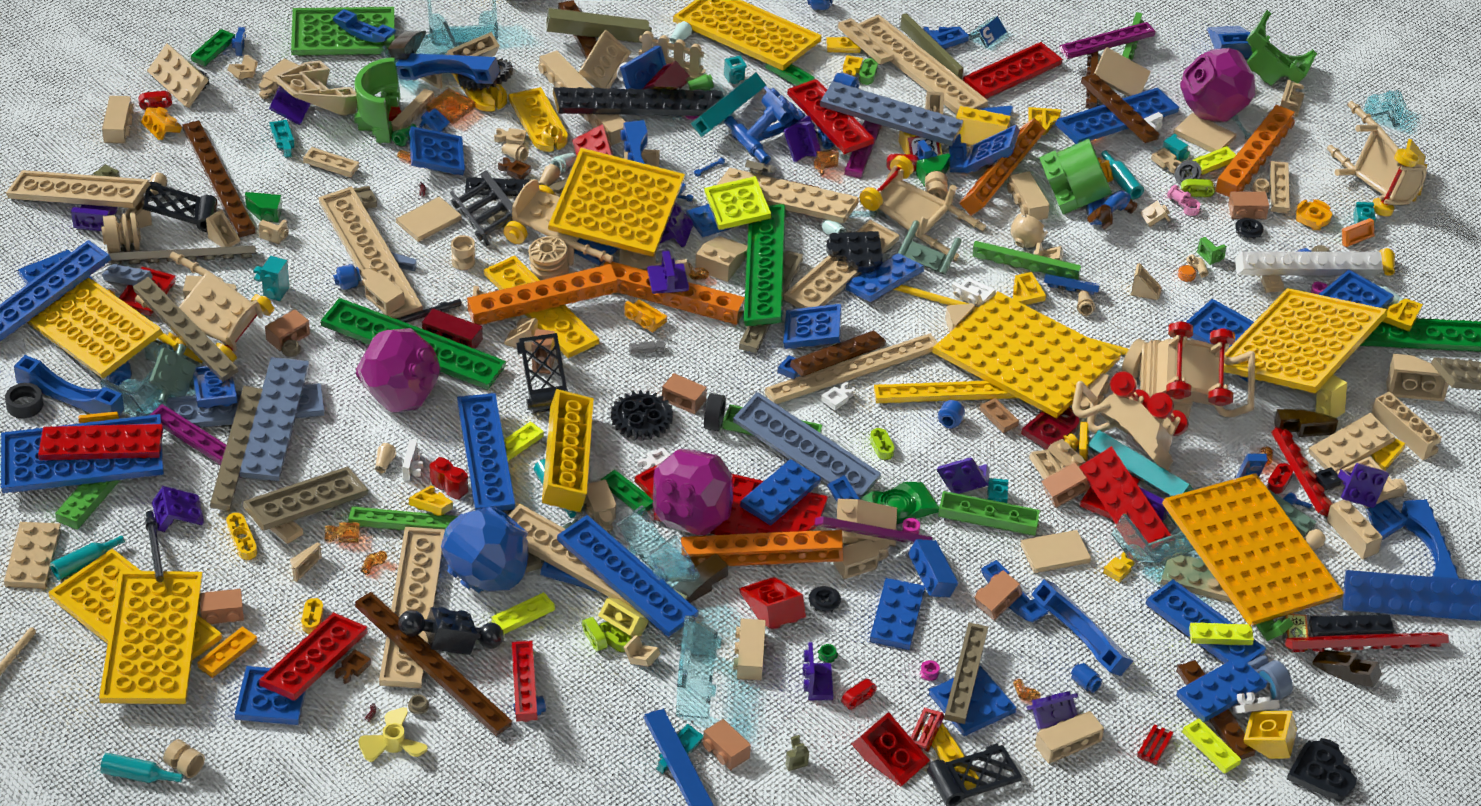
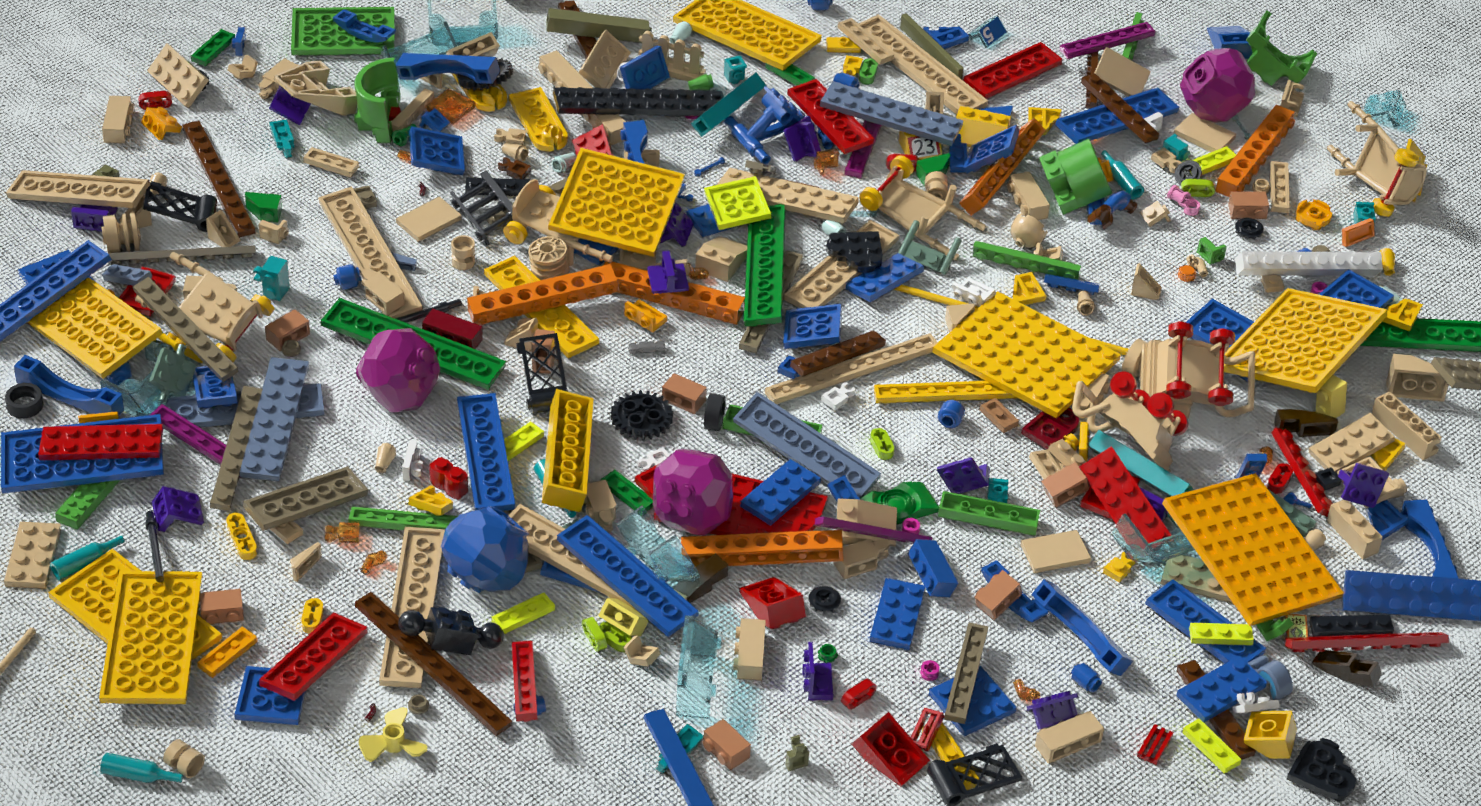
reddish brown plate [335,649,371,684] -> none
slope [388,31,426,60] -> none
tan cone [538,164,561,186] -> none
dark red slope [642,61,690,90] -> none
blue bracket [918,140,937,160] -> none

